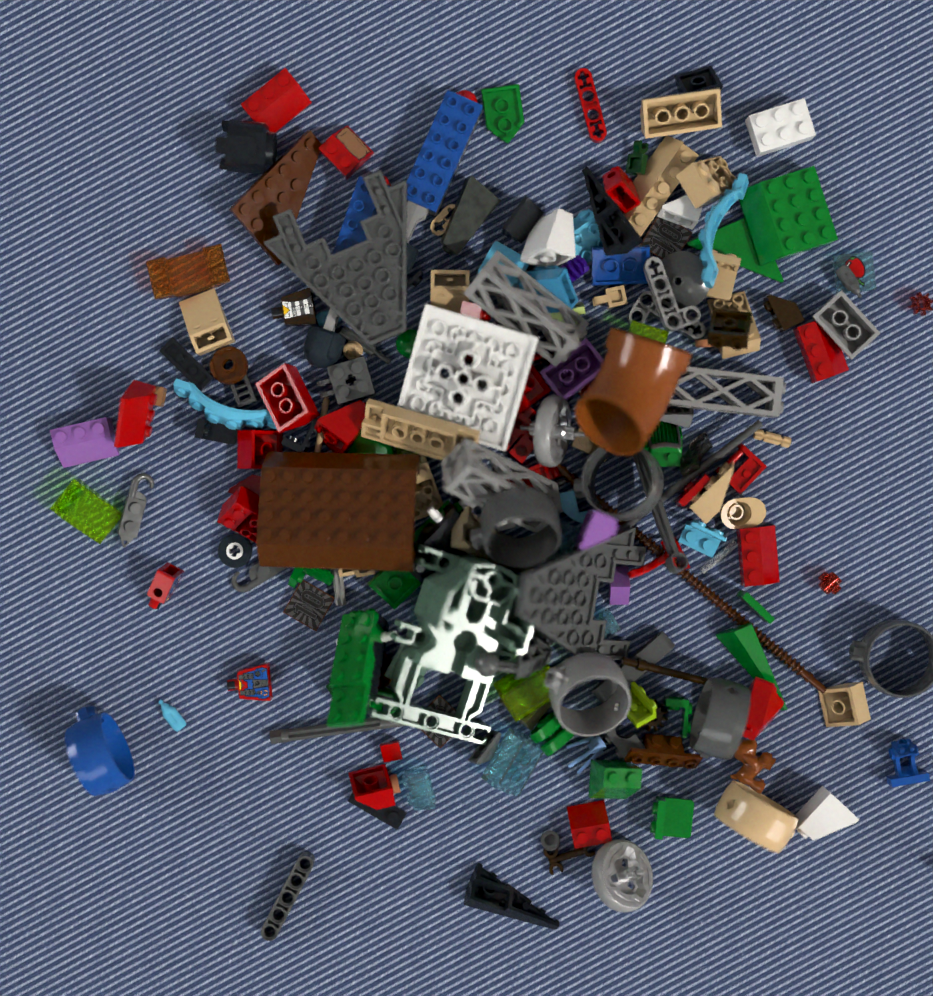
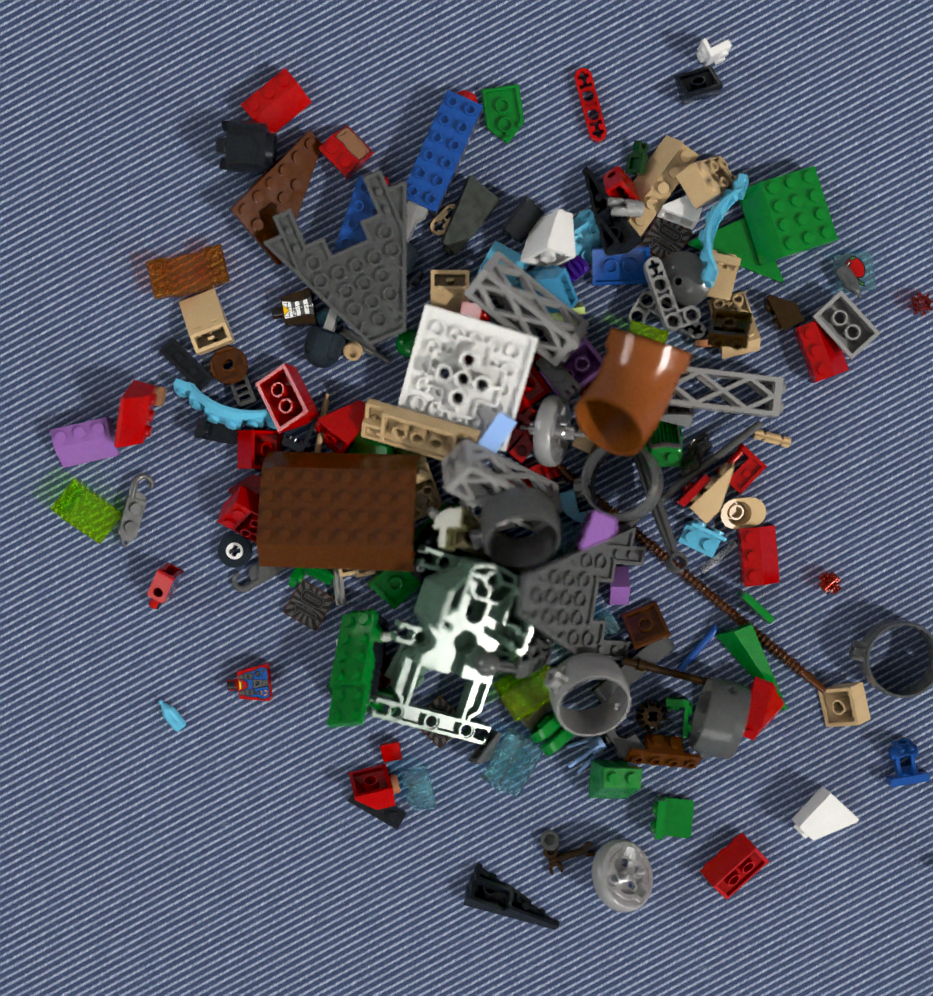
blue cylinder [65,706,135,797] -> none
dark grey beam [261,851,315,941] -> none
dark grey piece [270,717,407,744] -> none
dark grey hinge [316,356,376,405] -> none
red slope [566,800,612,849] -> none
tan plate [592,285,628,309] -> none
lime bracket [618,681,657,728] -> none
red piece [627,537,690,578] -> none
tan slope [640,88,722,139] -> none
tan cylinder [714,780,799,853] -> none
dark orange animal [730,739,776,794] -> none
white brick [745,98,816,157] -> none
none -> olive brick [433,507,471,552]
none -> light blue slope [478,411,517,453]
none -> dark grey hinge [535,351,582,401]
none -> light grey hinge [607,198,644,218]
none -> reddish brown tile [621,601,671,650]
none -> blue bar [677,624,720,672]
none -> white bracket [696,38,732,67]
none -> red slope [700,832,769,900]

